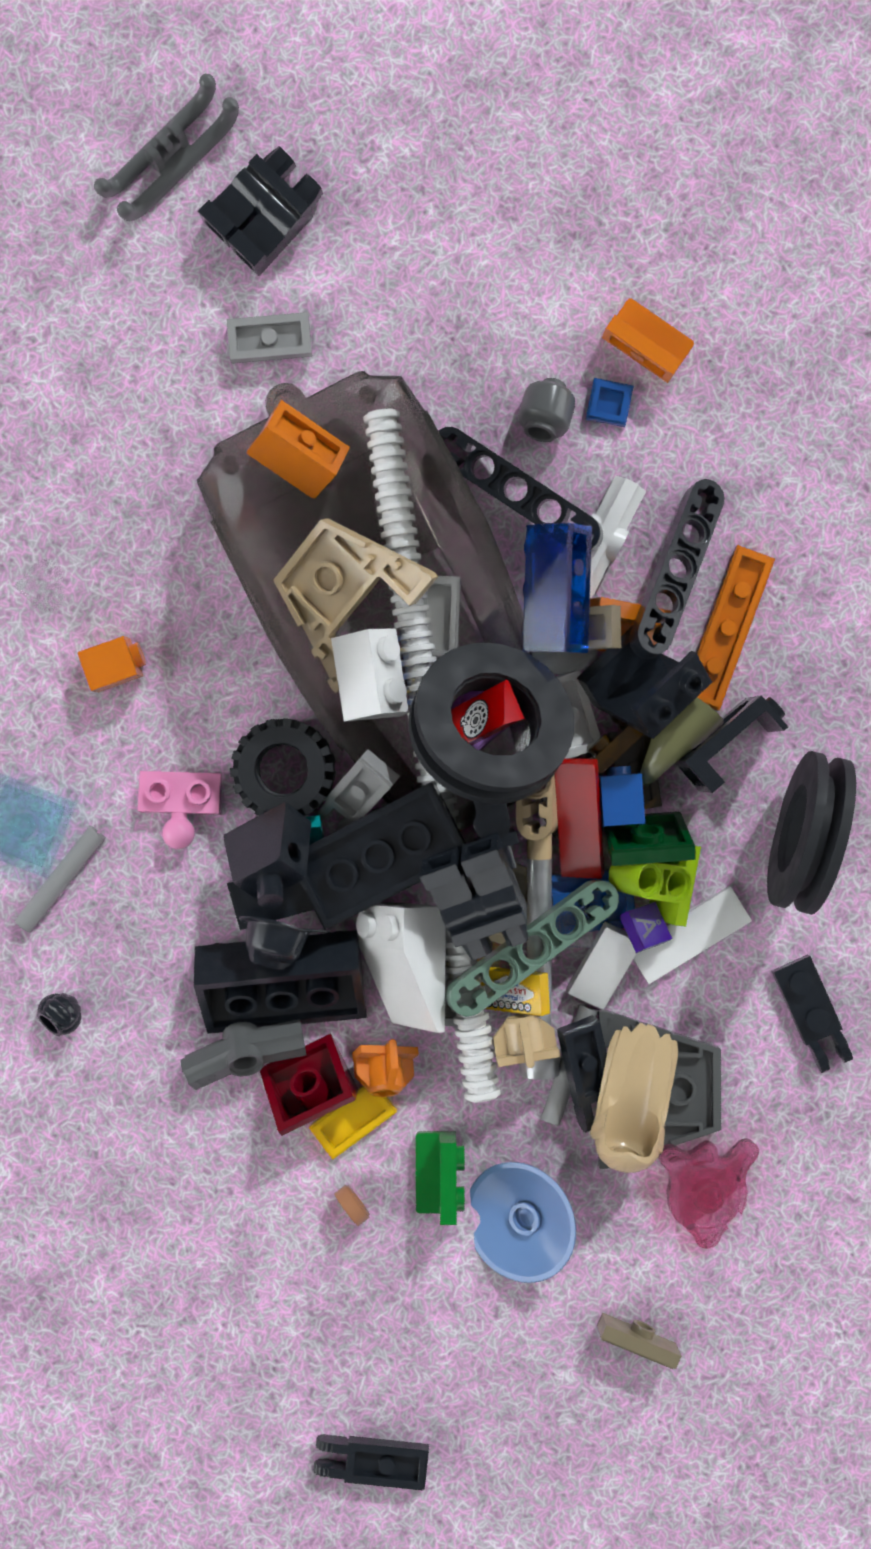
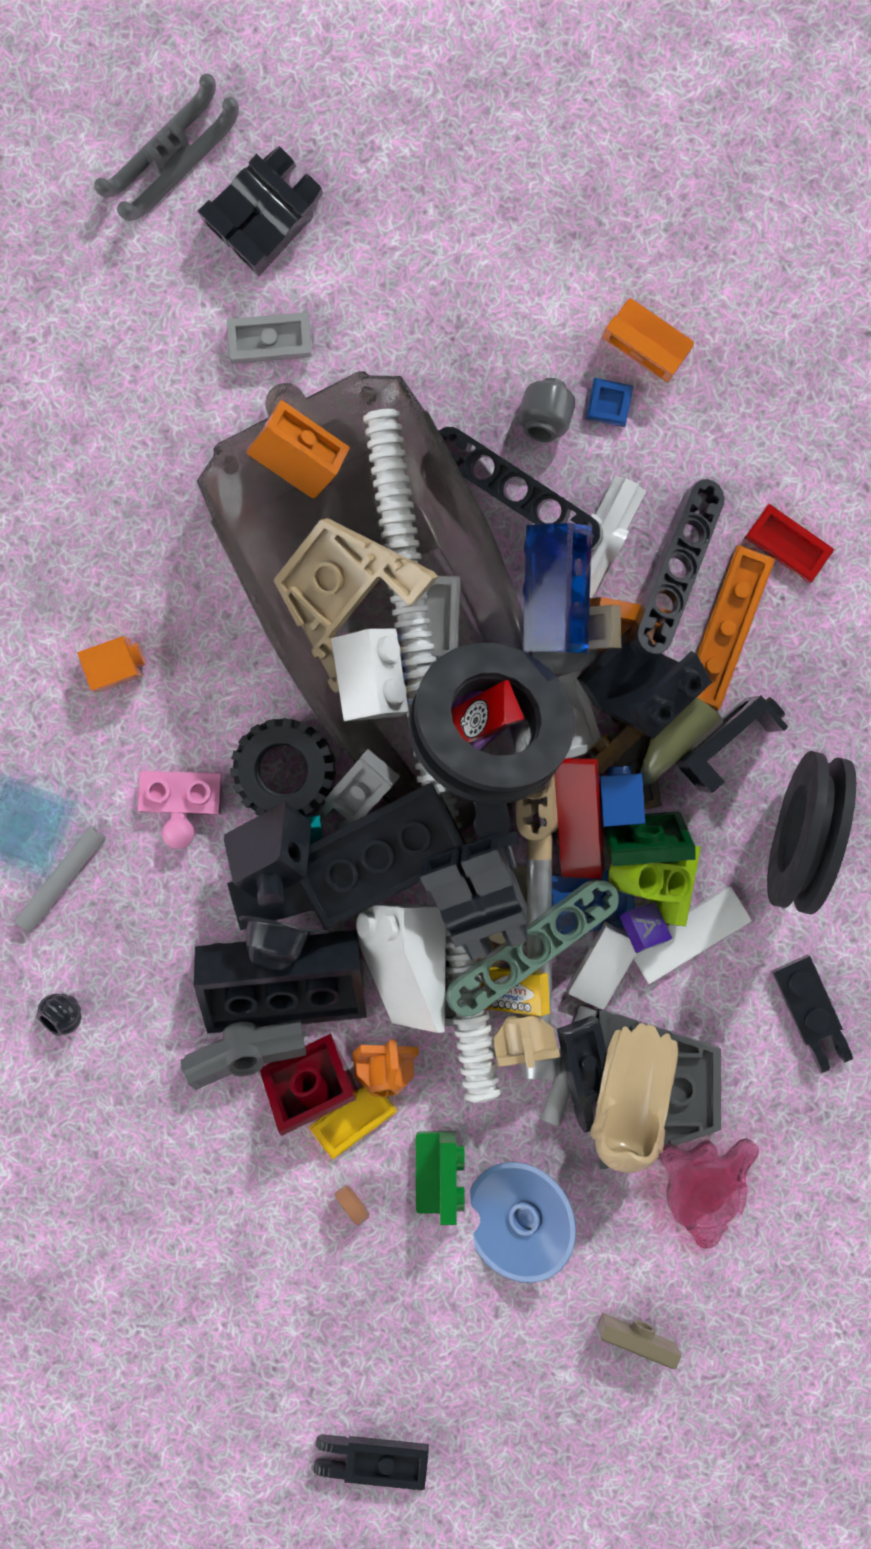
none -> red tile [744,503,835,584]

